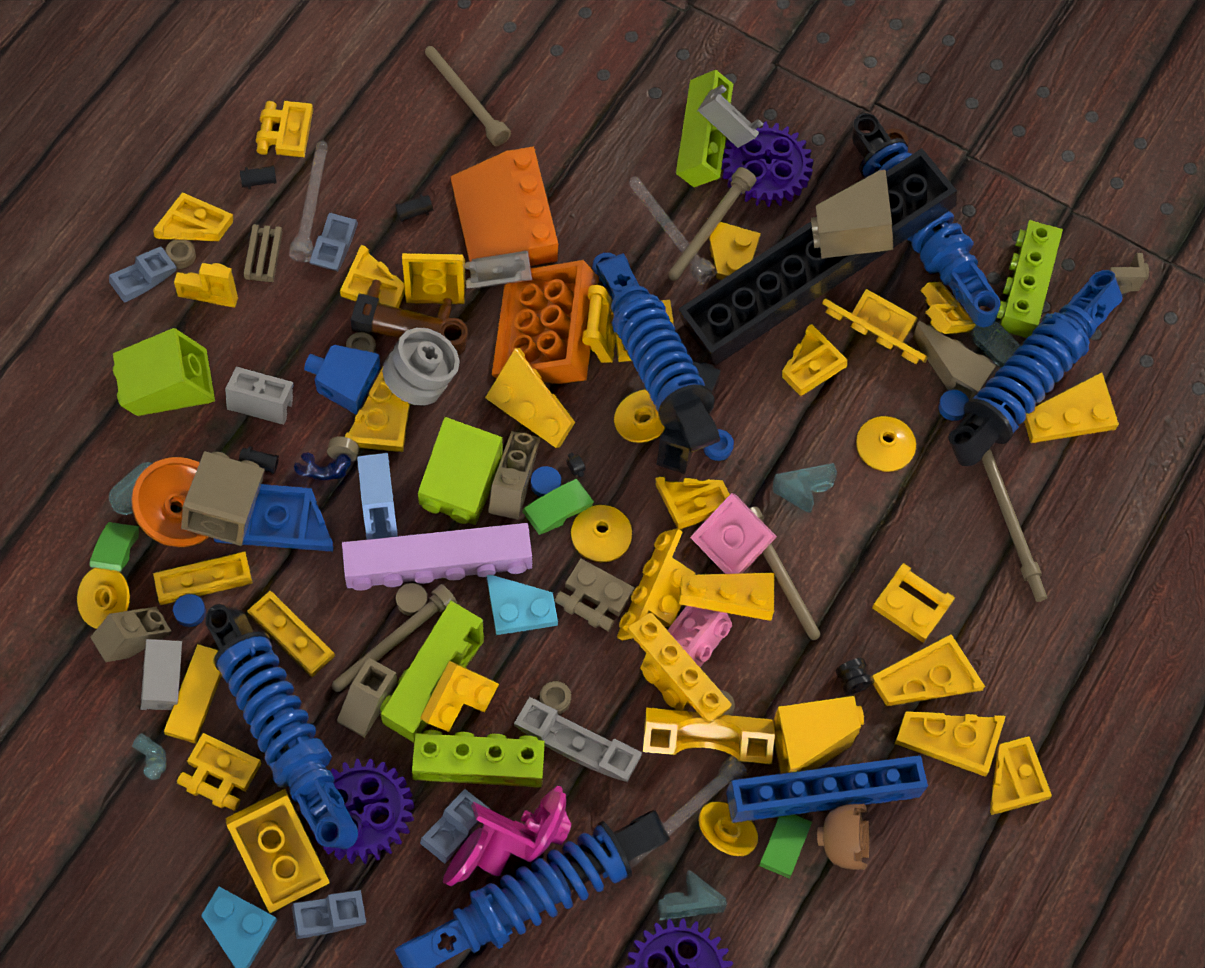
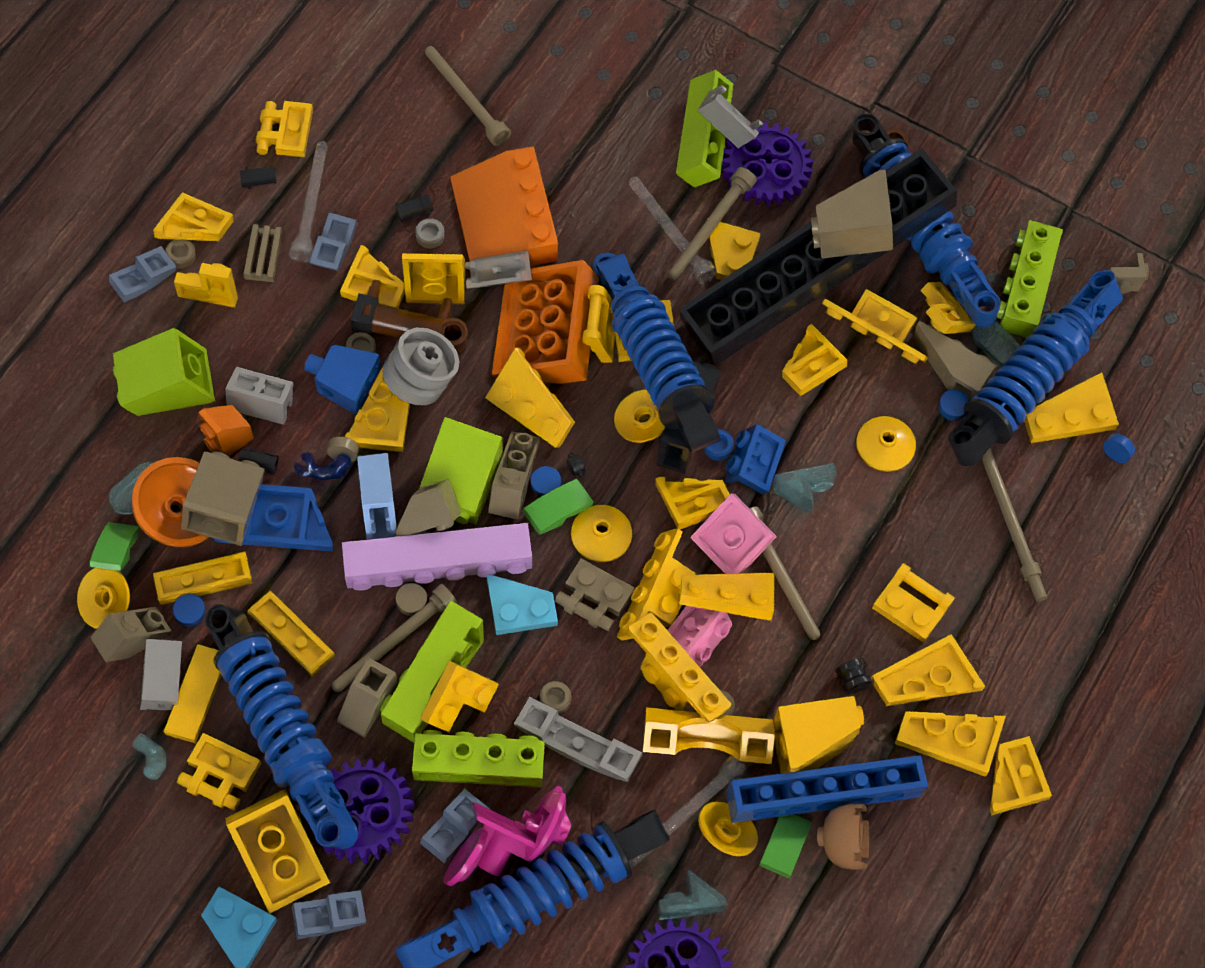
none -> orange slope [198,405,254,456]
none -> dark tan slope [395,479,461,537]
none -> light grey tile [416,219,445,249]
none -> blue bracket [724,424,786,495]
none -> blue tile [1103,434,1135,463]

